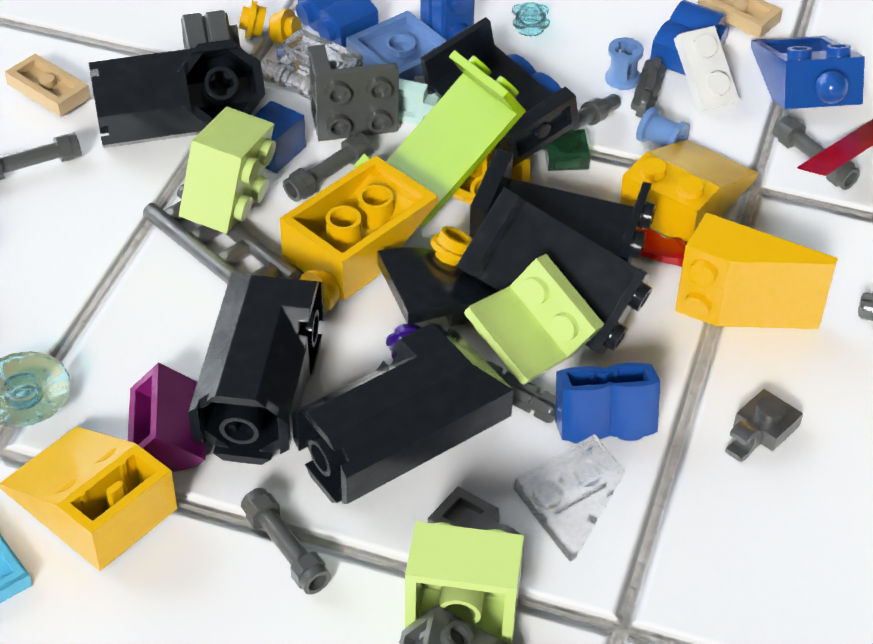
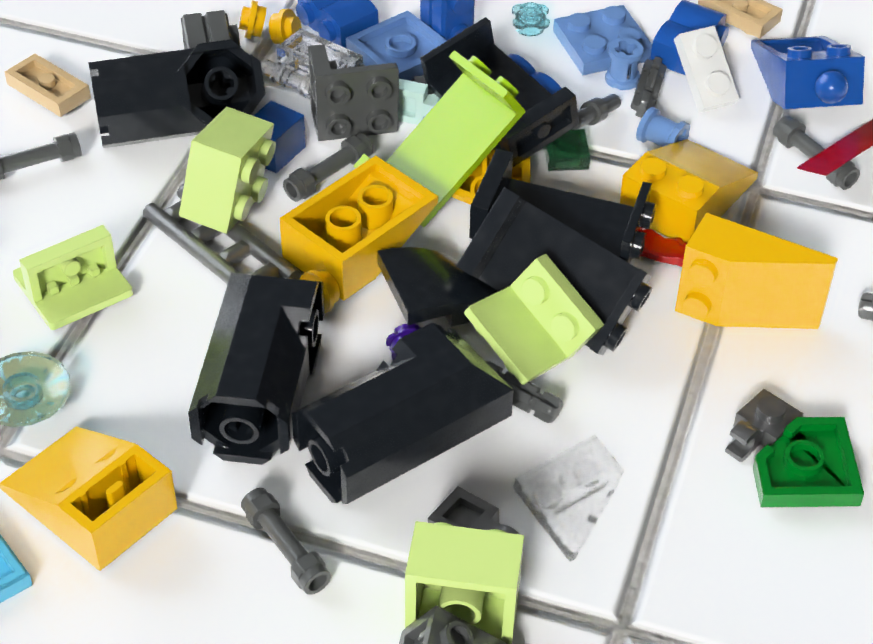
magenta brick [128,362,205,472] -> none
yellow plate [430,226,472,266] -> none
blue brick [555,363,660,445] -> none
none -> yellowish green bracket [13,225,133,330]
none -> medium blue plate [553,5,652,76]
none -> green plate [752,417,864,508]

